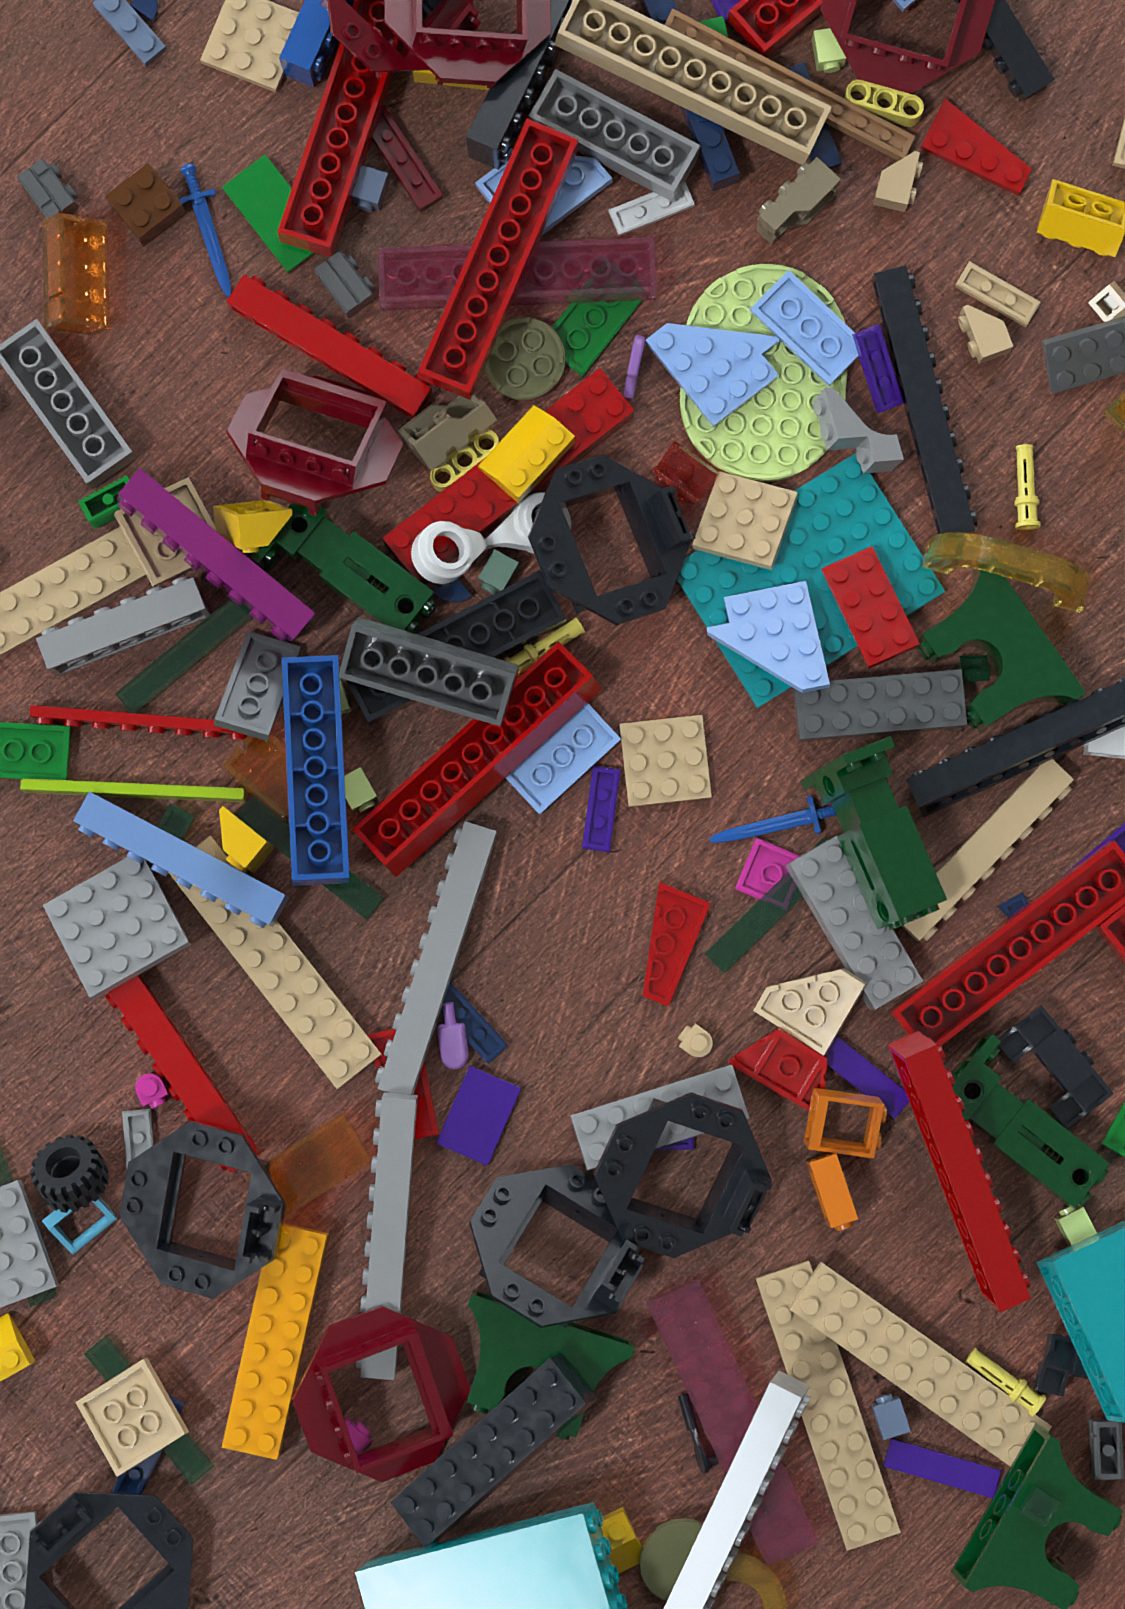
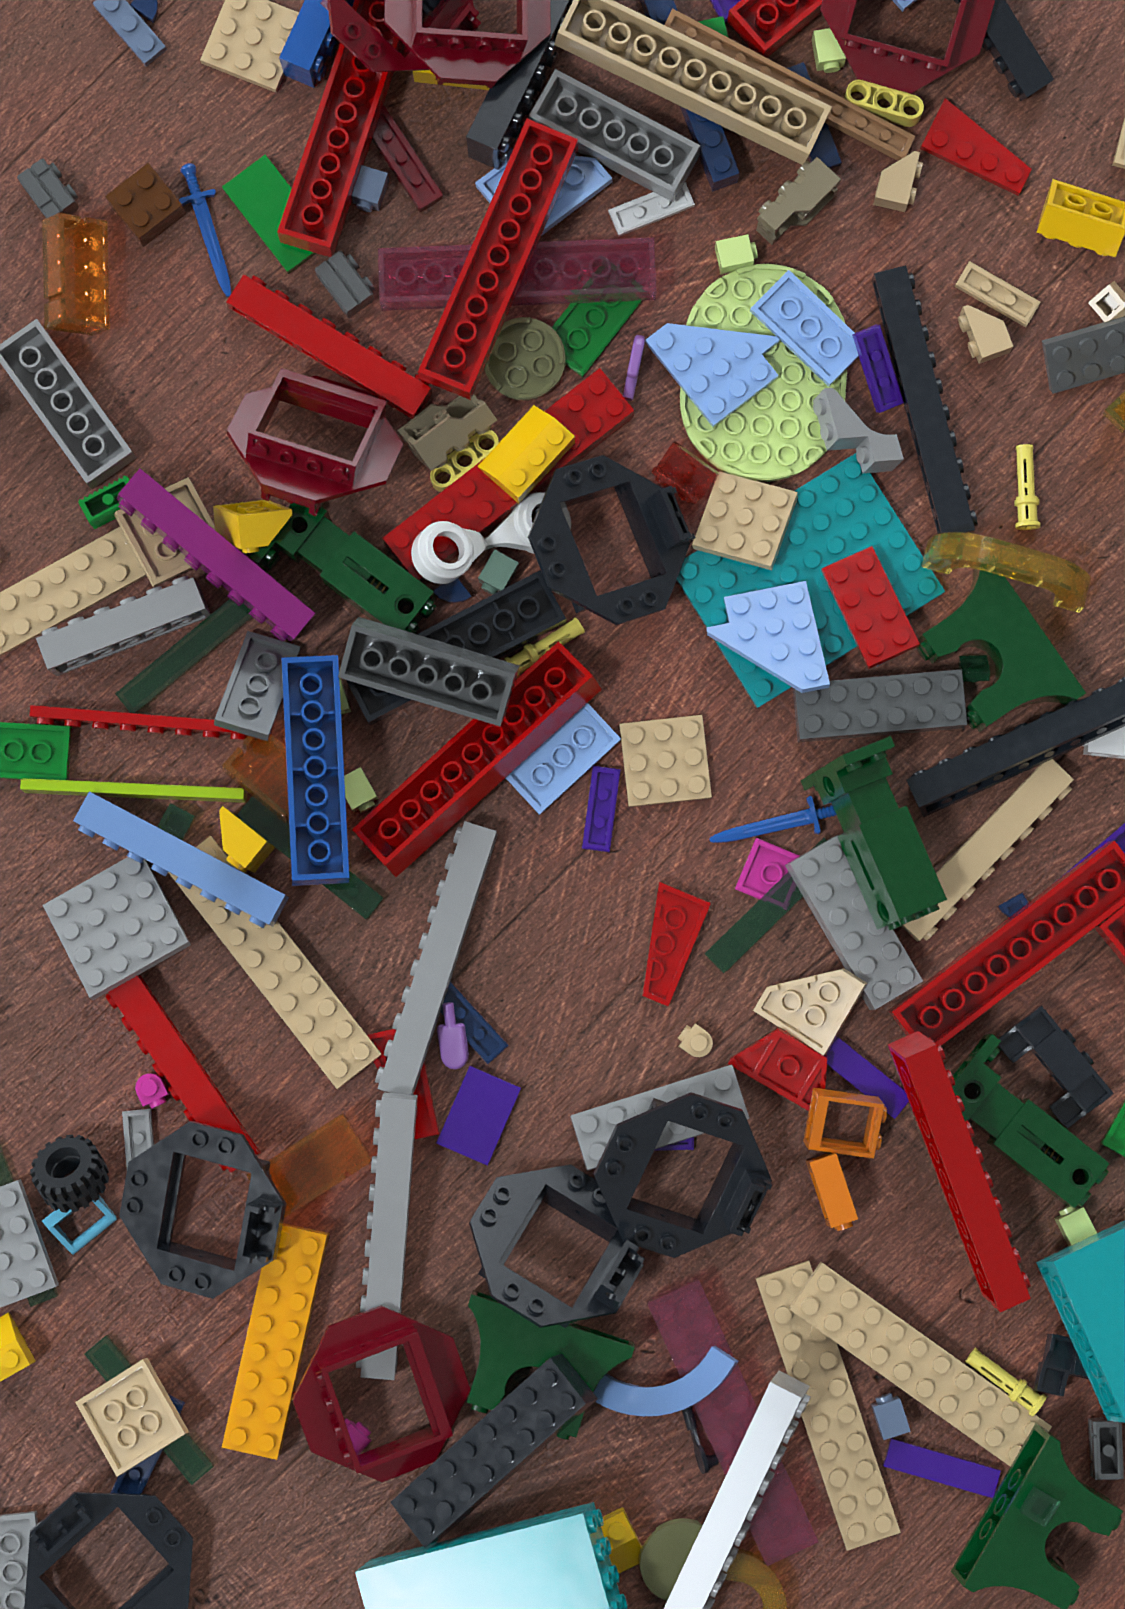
none -> medium blue tile [594,1346,738,1416]
none -> yellowish green brick [715,234,758,274]

